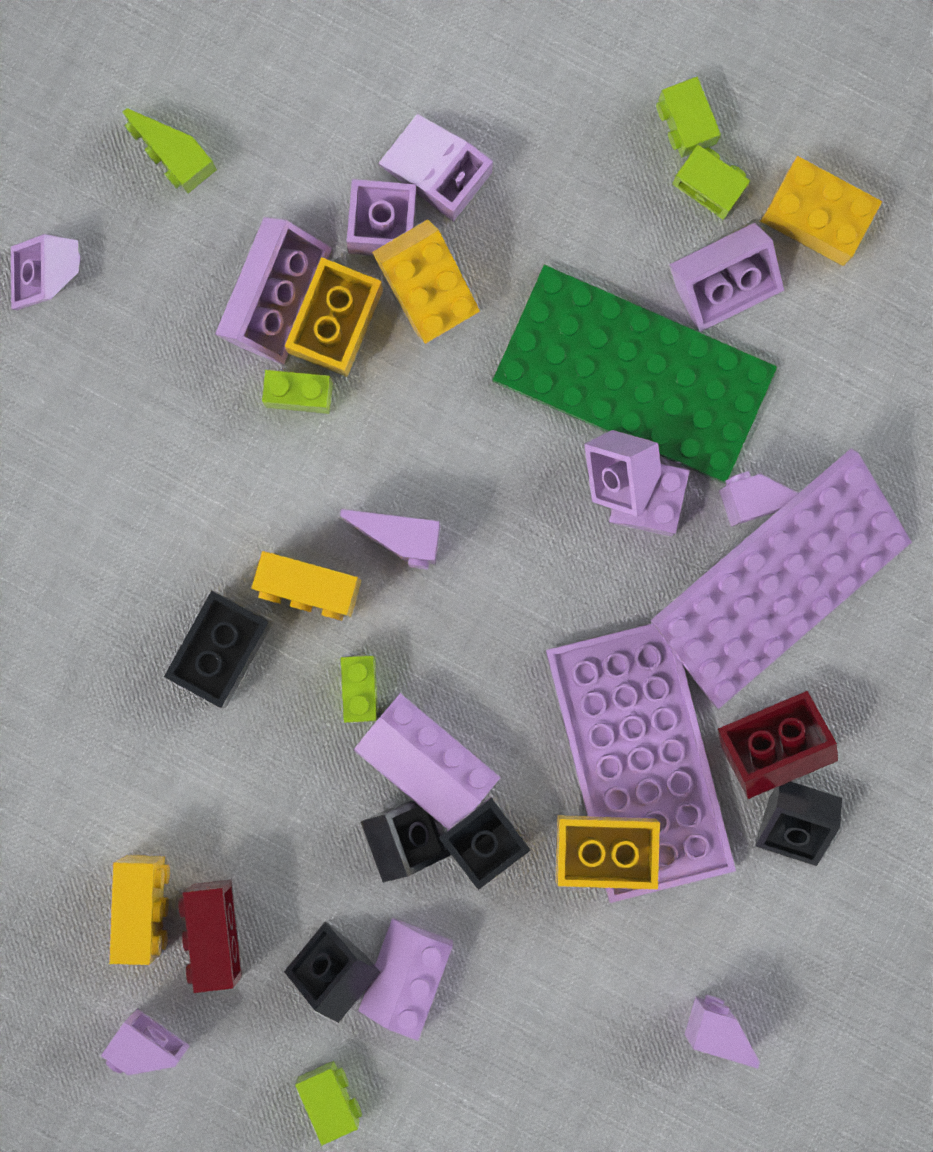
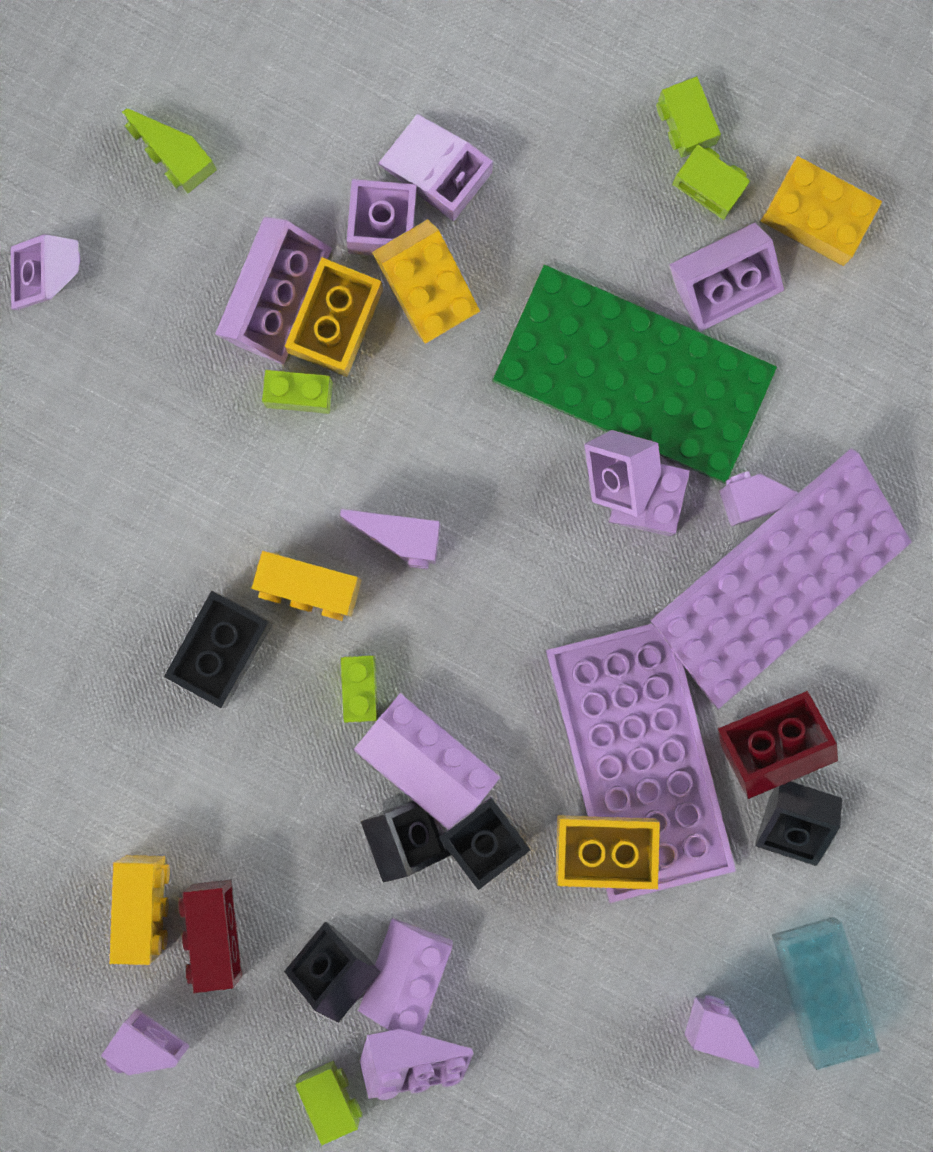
none -> lavender slope [360,1029,473,1100]
none -> clear light blue brick [772,917,880,1070]

